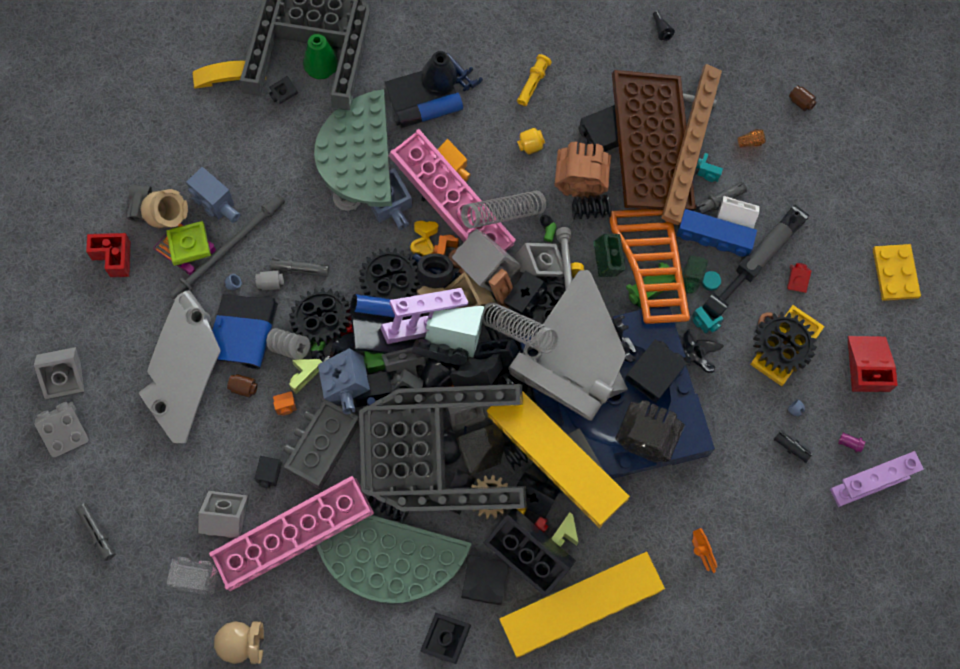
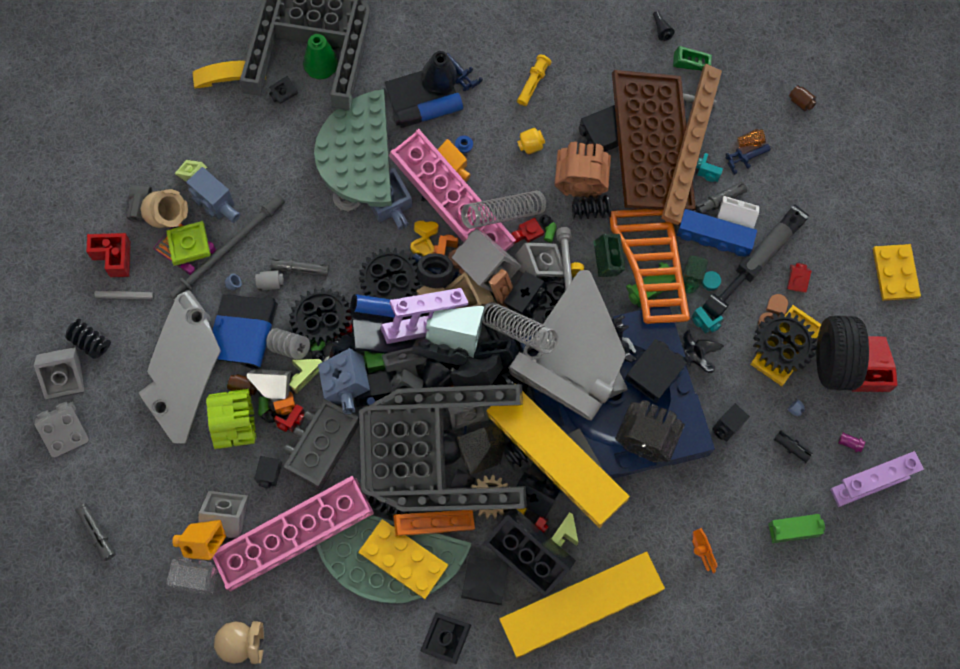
none -> black piece [65,319,111,359]
none -> light grey bar [95,291,154,300]
none -> light orange torso [172,520,226,560]
none -> yellowish green slope [175,160,207,181]
none -> lime piece [206,389,257,449]
none -> slope [247,369,292,402]
none -> arm [258,397,278,423]
none -> red bracket [274,404,305,432]
none -> yellow plate [358,519,449,600]
none -> orange plate [394,510,475,536]
none -> blue plate [455,136,473,153]
none -> red plate [511,218,544,244]
none -> green slope [673,46,712,71]
none -> black brick [712,403,750,442]
none -> dark blue piece [725,144,771,175]
none -> nougat tile [766,294,788,316]
none -> bright green brick [768,514,825,543]
none -> black tyre [816,316,869,390]

